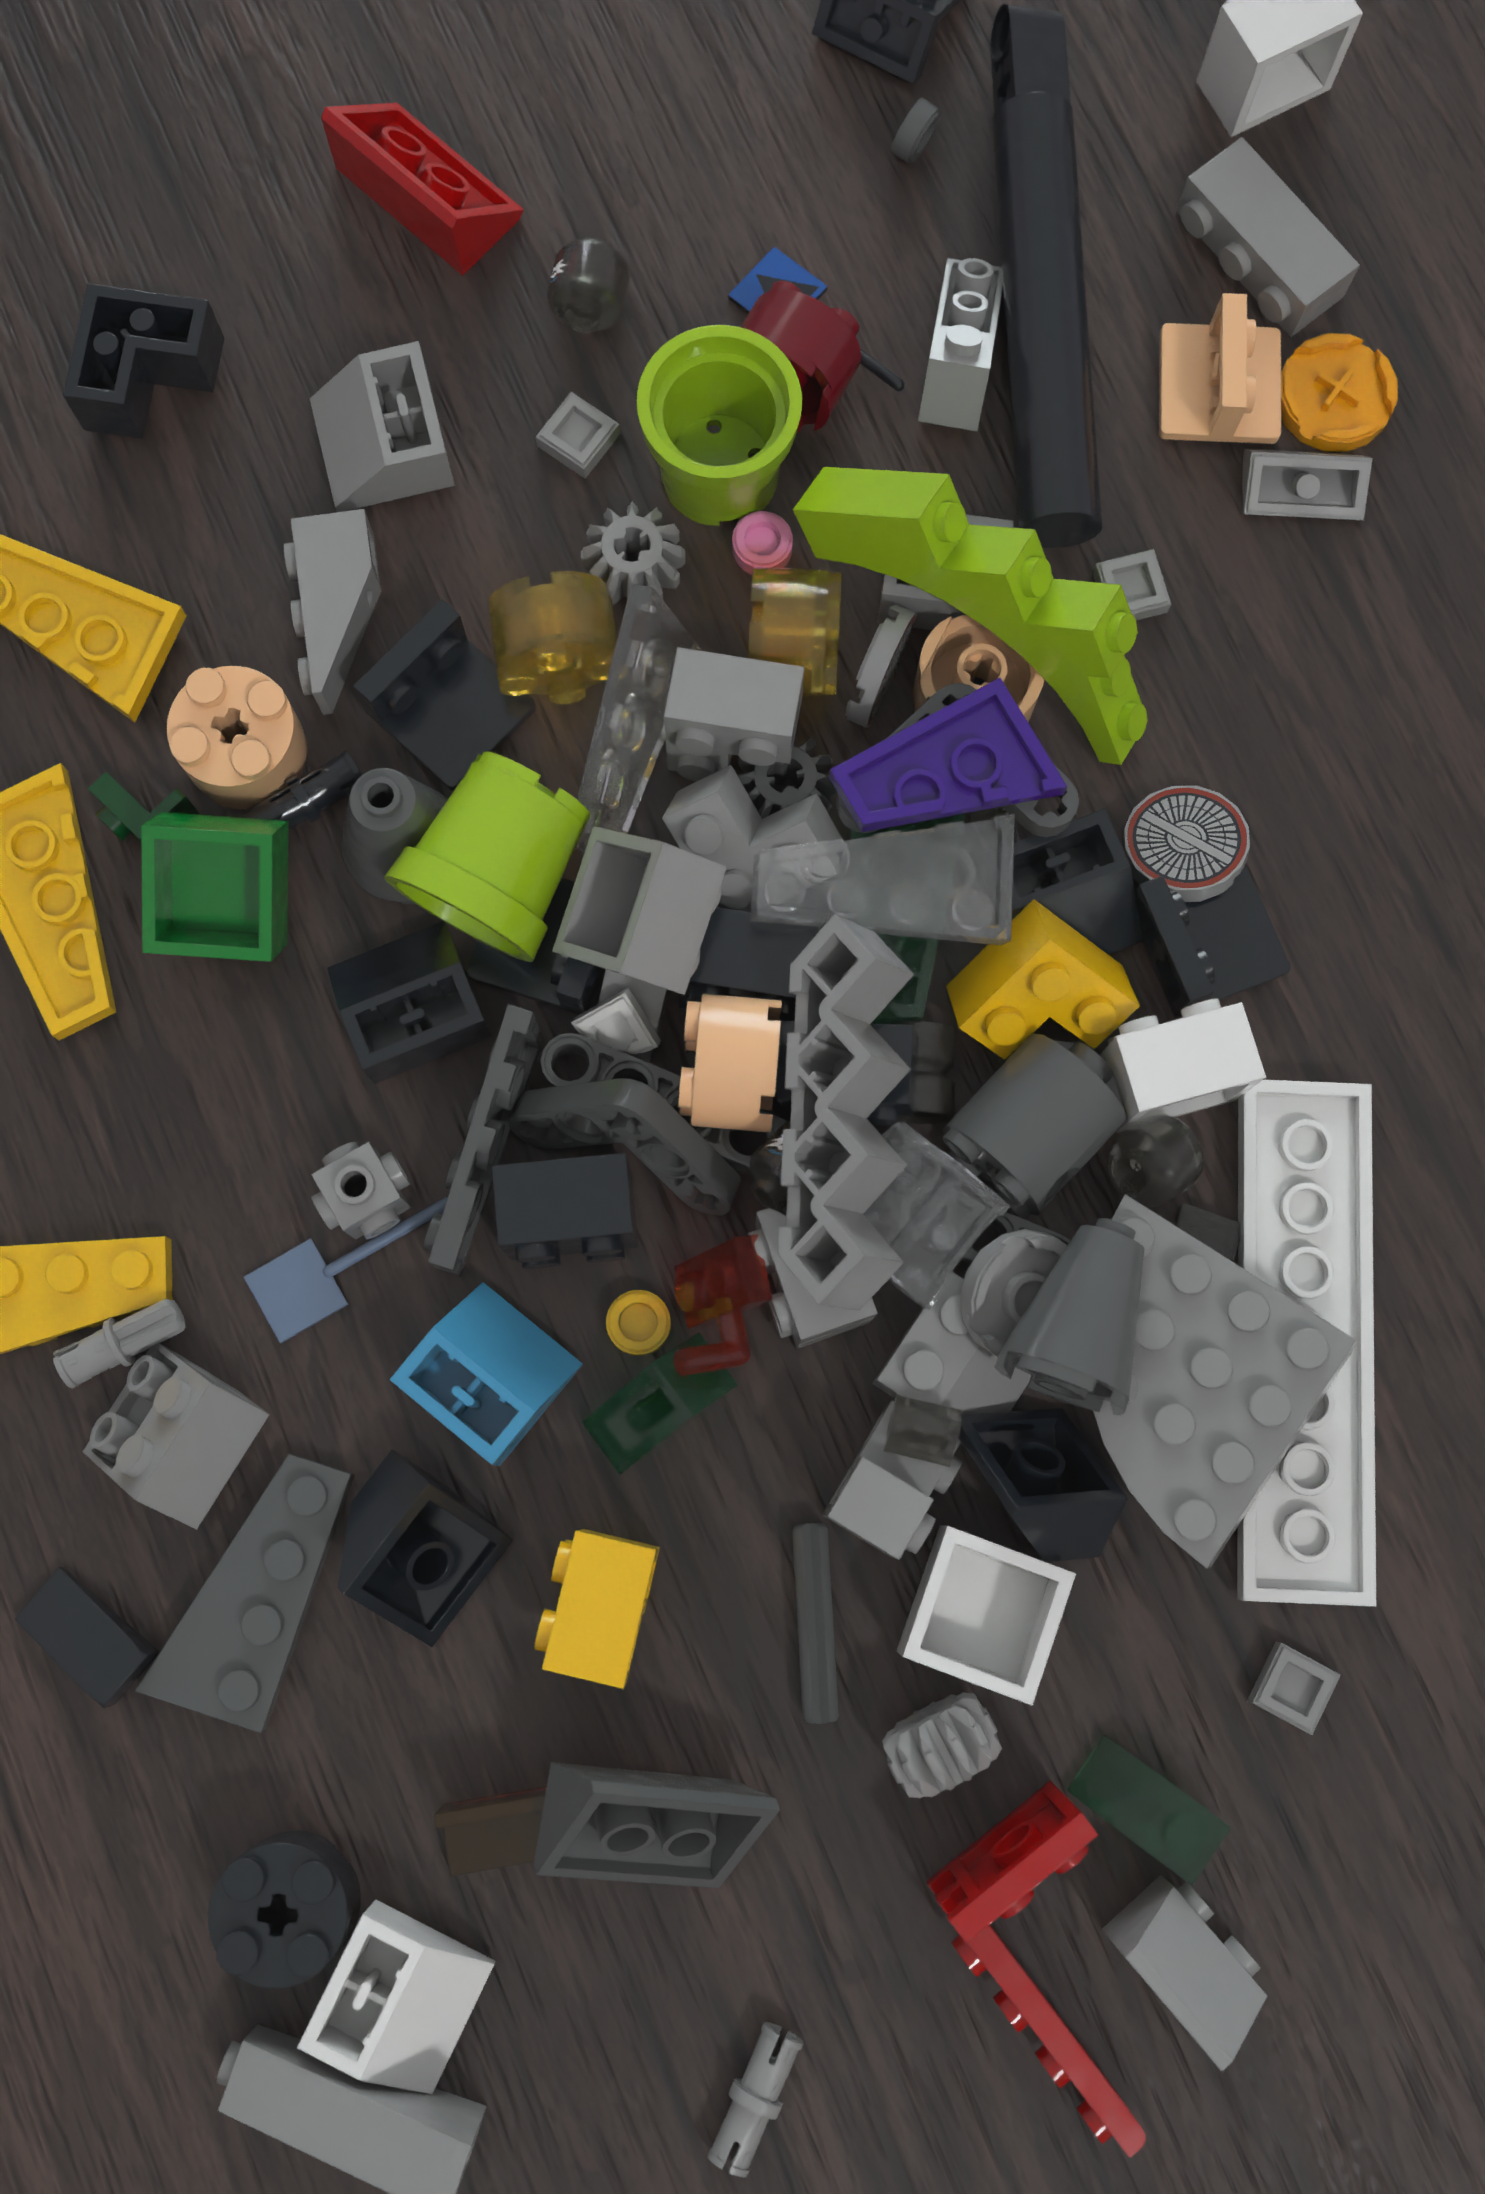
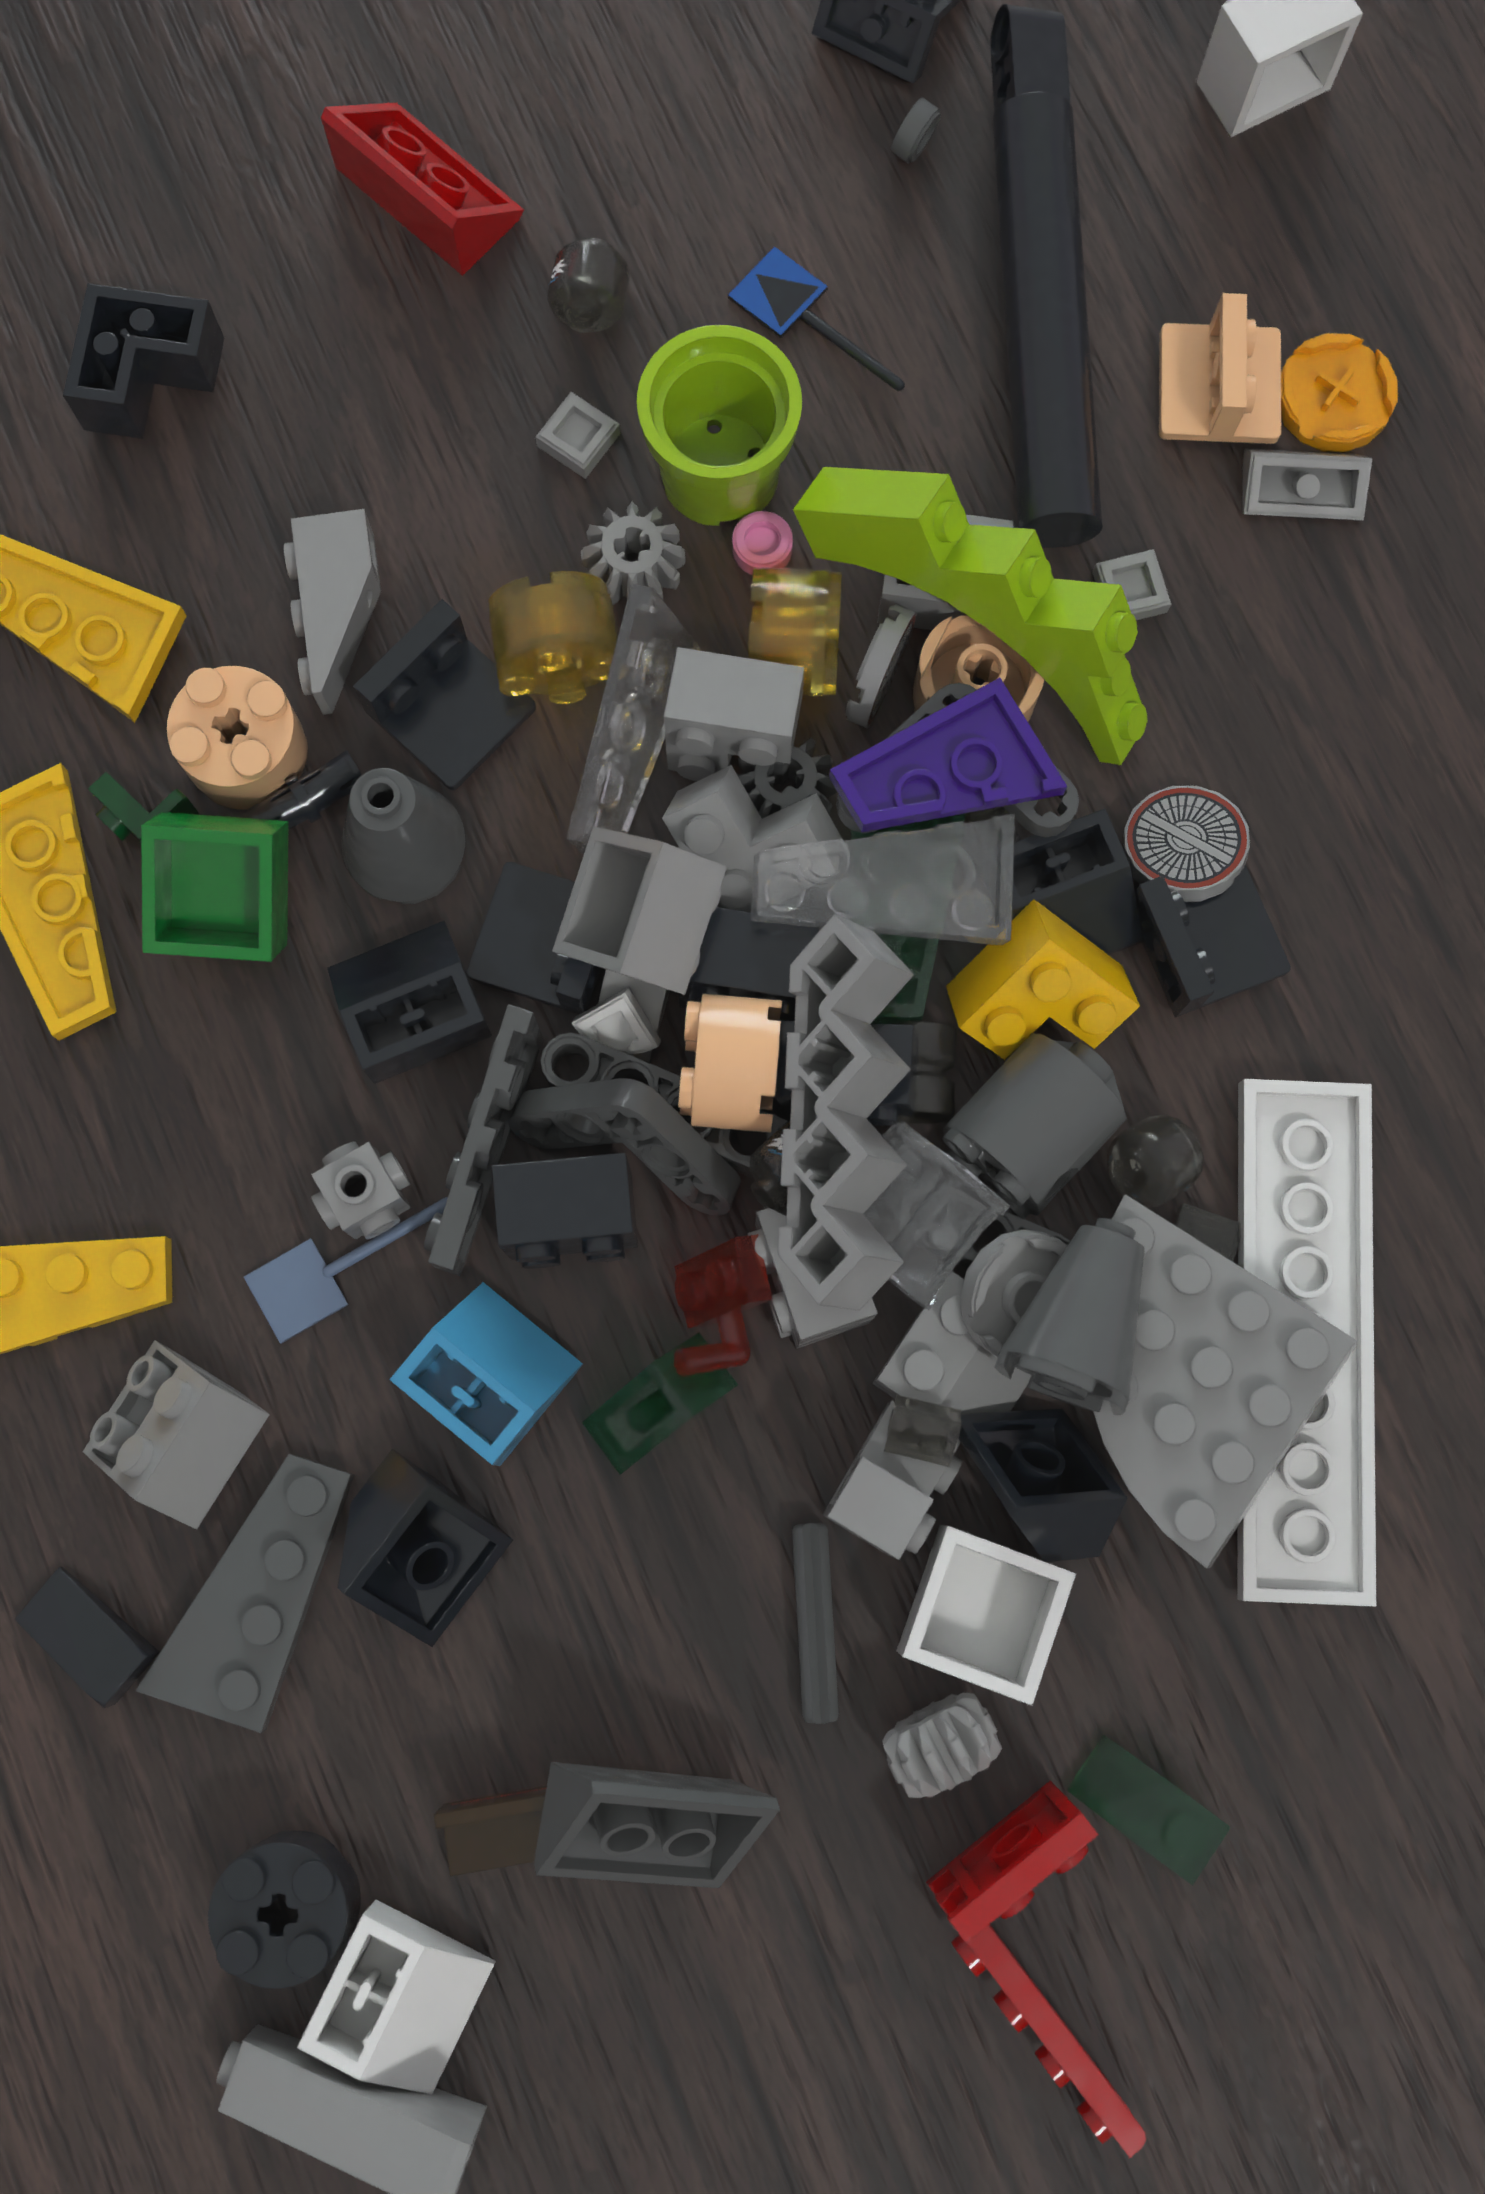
light grey axle [53,1299,186,1389] -> none
light grey slope [310,341,455,512] -> none
lime piece [384,751,591,962] -> none
yellow brick [534,1529,660,1689] -> none
yellow tile [606,1290,671,1356] -> none
light grey pin [707,2022,804,2177] -> none
dark red brick [740,281,861,433] -> none
light grey slope [918,258,1003,431] -> none
white piece [1100,999,1266,1133] -> none
light grey slope [1101,1875,1267,2071] -> none
light grey brick [1176,137,1360,337] -> none
light grey tile [1247,1641,1341,1735] -> none

